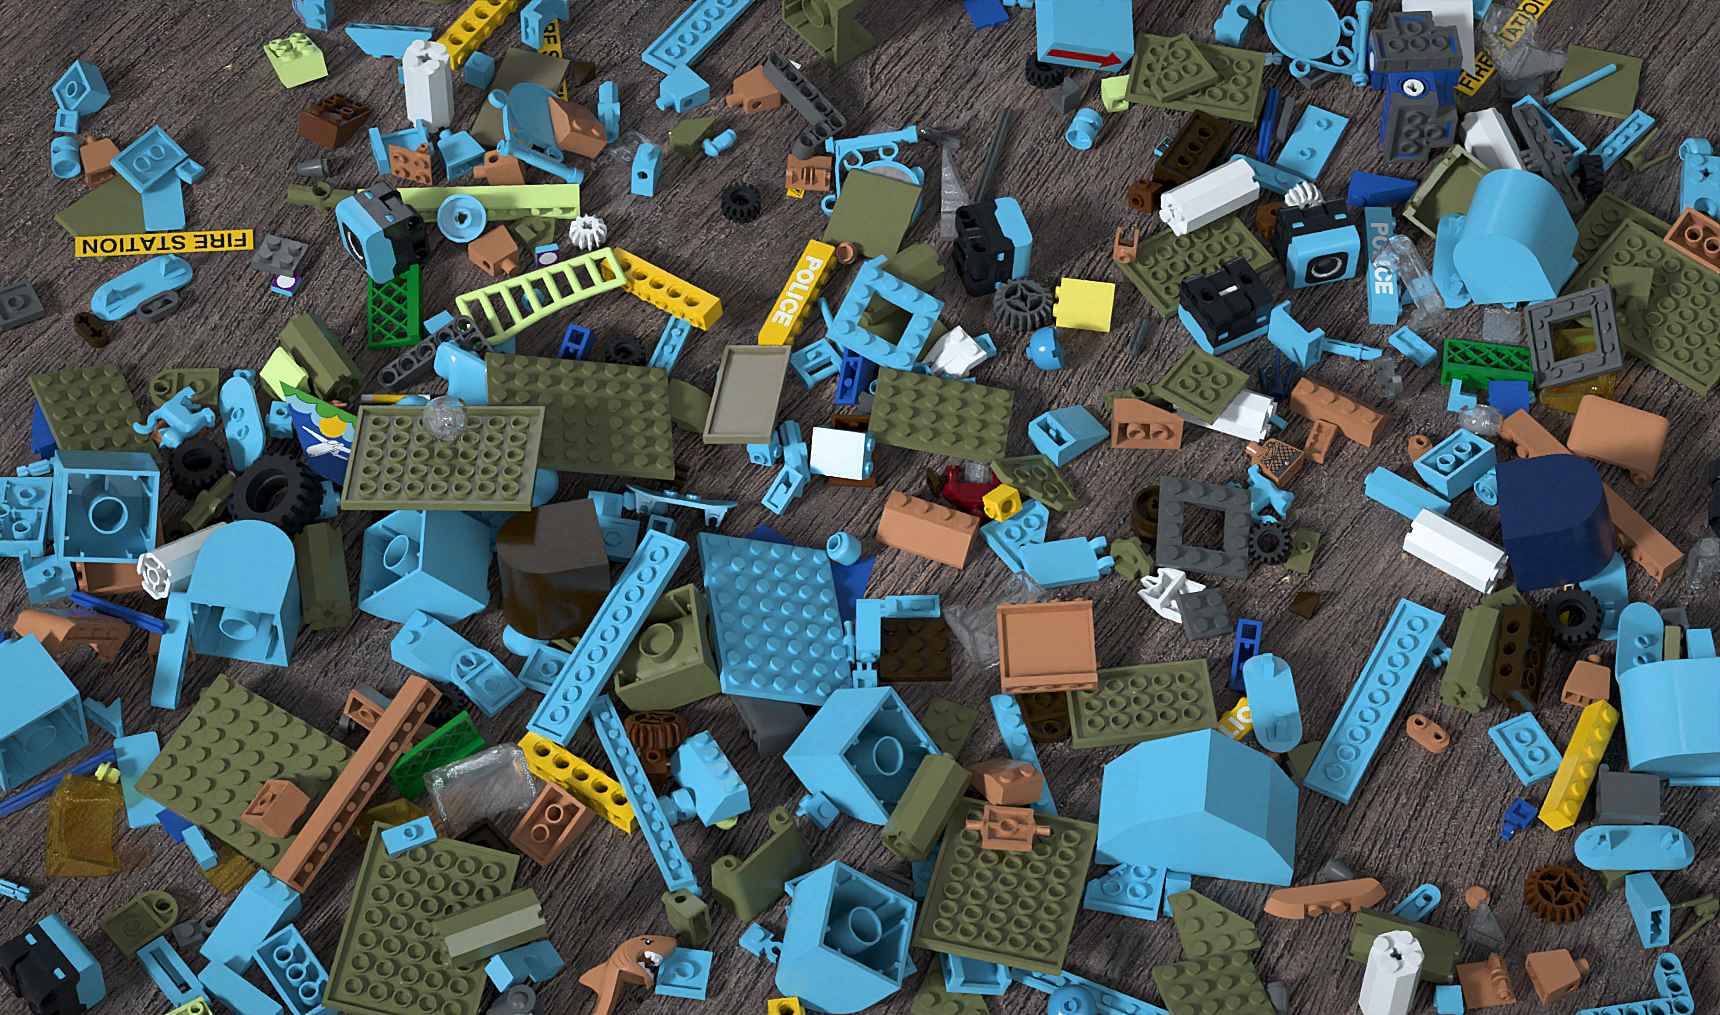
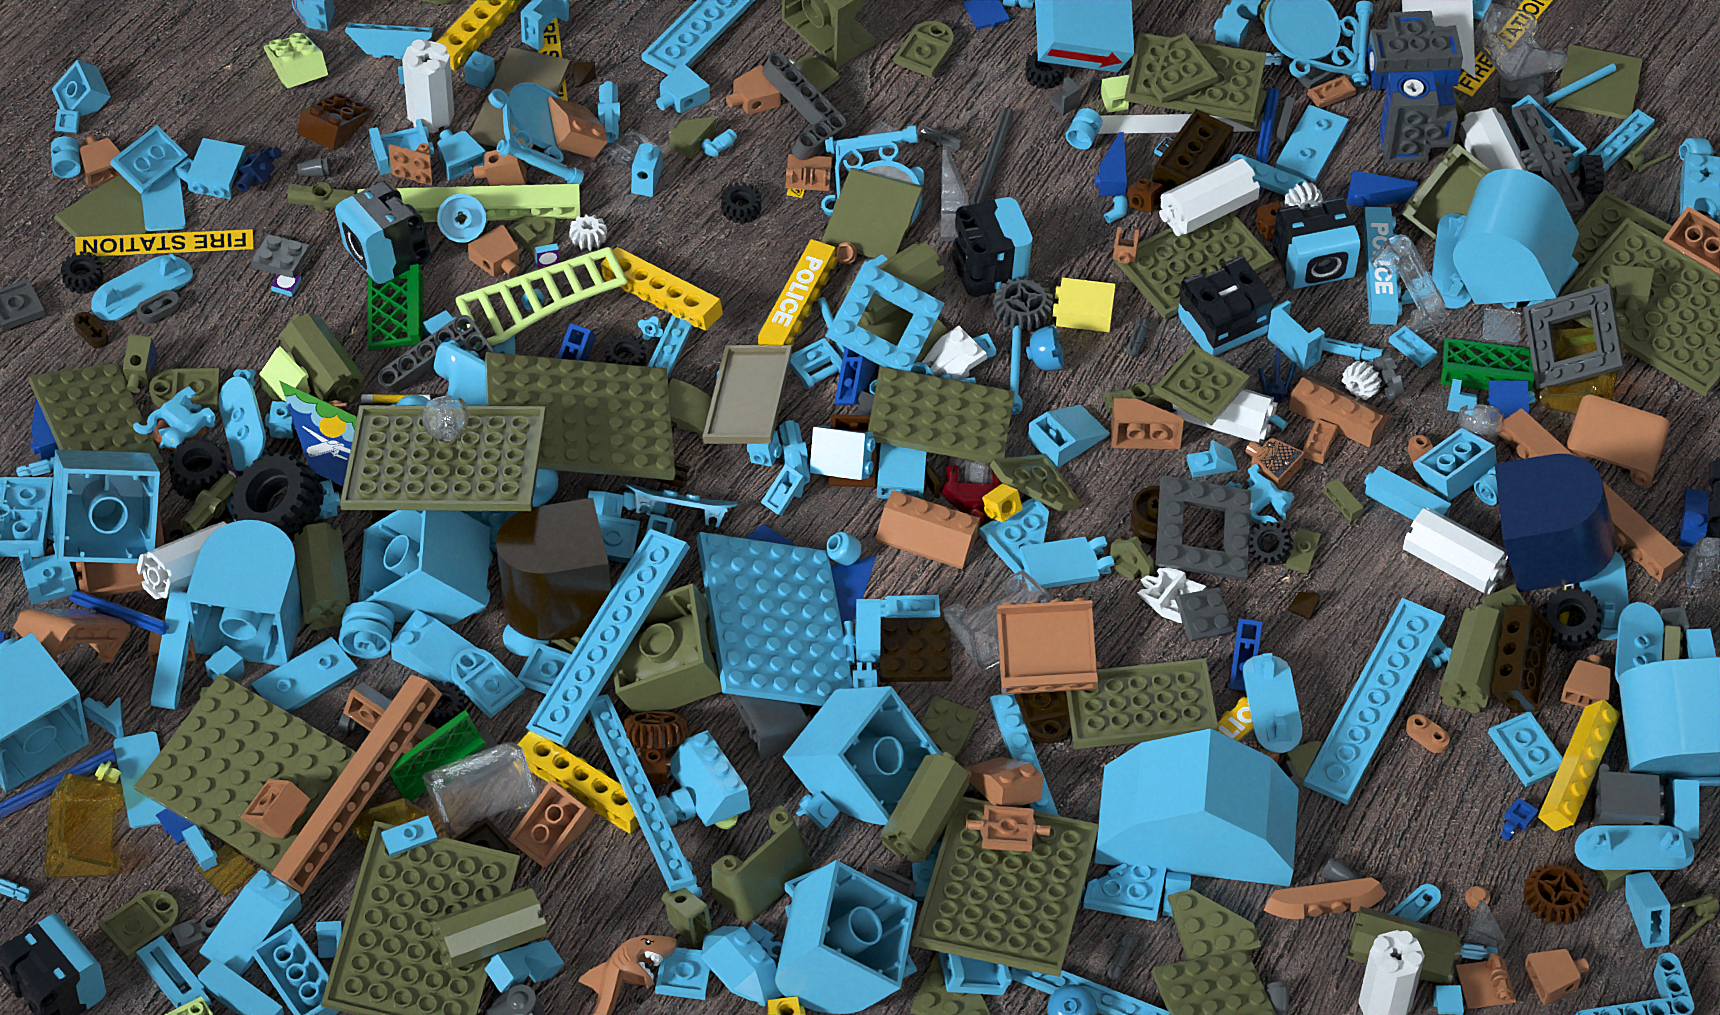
none -> black tyre [61,251,103,294]
none -> olive torso [123,334,158,393]
none -> medium azure panel [187,138,247,199]
none -> medium azure brick [205,645,245,681]
none -> dark blue piece [236,147,282,192]
none -> medium azure plate [251,637,358,713]
none -> medium azure panel [316,921,343,961]
none -> medium azure wheel [339,602,395,659]
none -> medium azure plate [638,316,663,341]
none -> medium azure wedge [701,926,784,1007]
none -> olive slope [793,53,840,93]
none -> medium azure panel [877,443,926,499]
none -> olive plate [894,21,954,78]
none -> medium azure piece [1010,325,1023,414]
none -> blue slope [1095,132,1127,196]
none -> white sticker [1098,113,1264,134]
none -> medium azure arm [1104,195,1128,223]
none -> medium azure slope [1187,440,1237,478]
none -> nougat plate [1307,75,1356,108]
none -> olive piece [1324,478,1364,522]
none -> white gear [1342,361,1382,400]
none -> medium azure axle [1459,943,1498,961]
none -> medium azure slope [1666,779,1699,842]
none -> blue slope [1678,488,1709,549]

